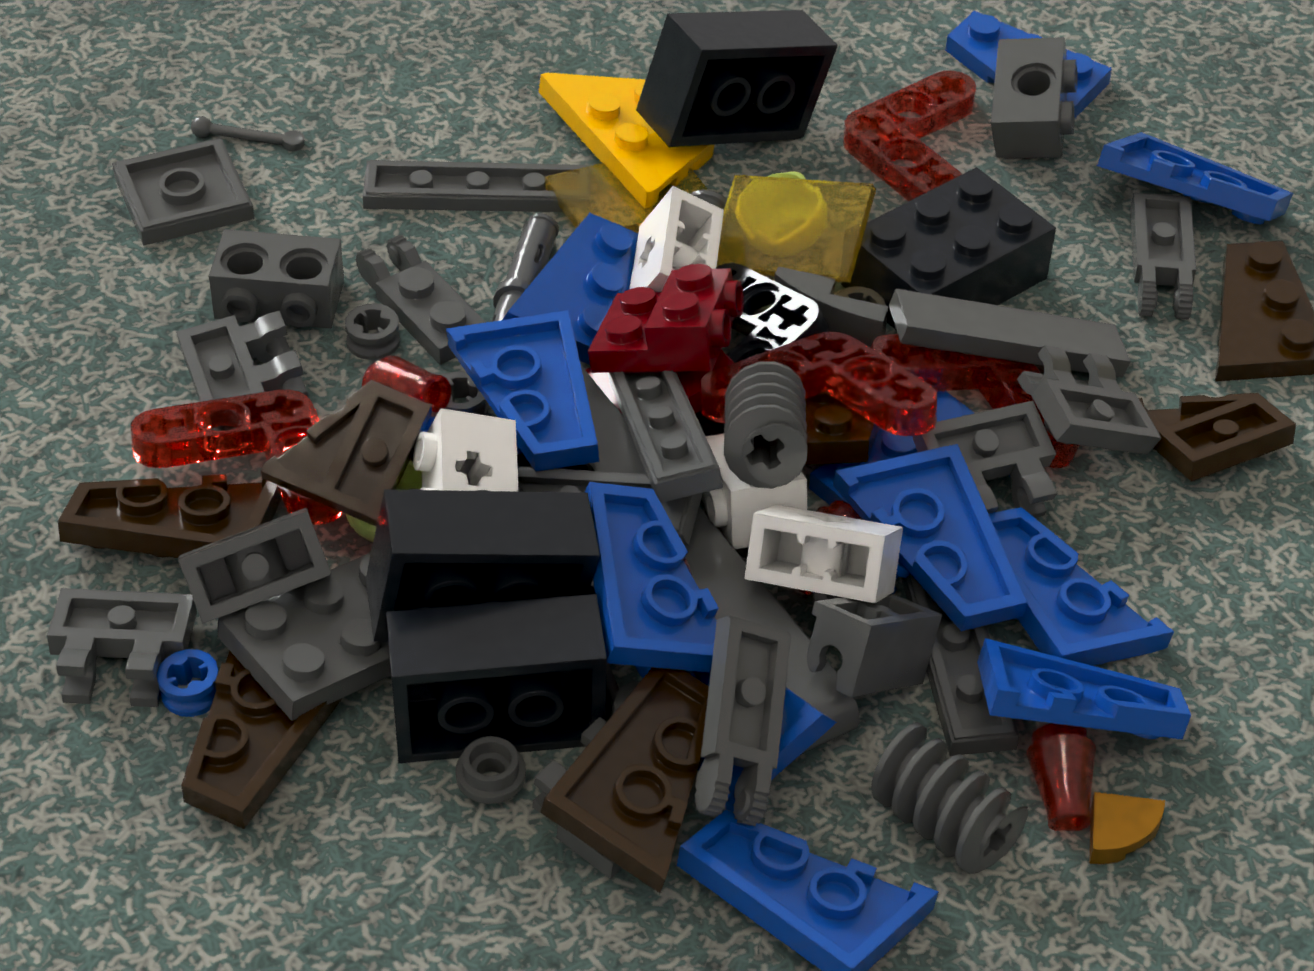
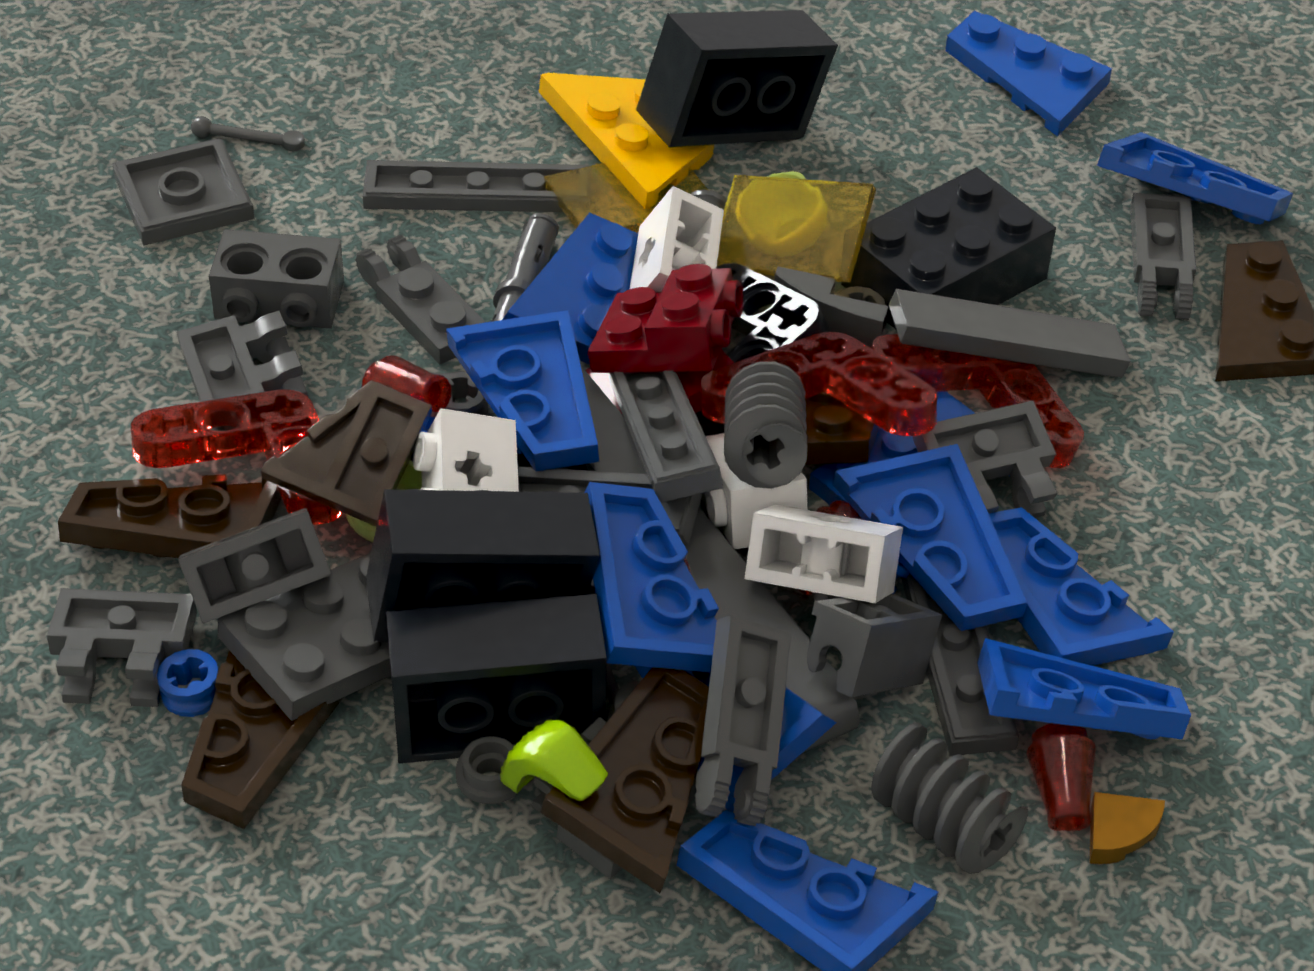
dark grey bush [345,303,400,360] -> none
clear red beam [843,70,976,201] -> none
dark grey brick [991,37,1078,159] -> none
dark grey plate [1017,345,1162,455] -> none
dark brown wing [1138,393,1296,482] -> none
none -> lime hair [500,720,608,801]

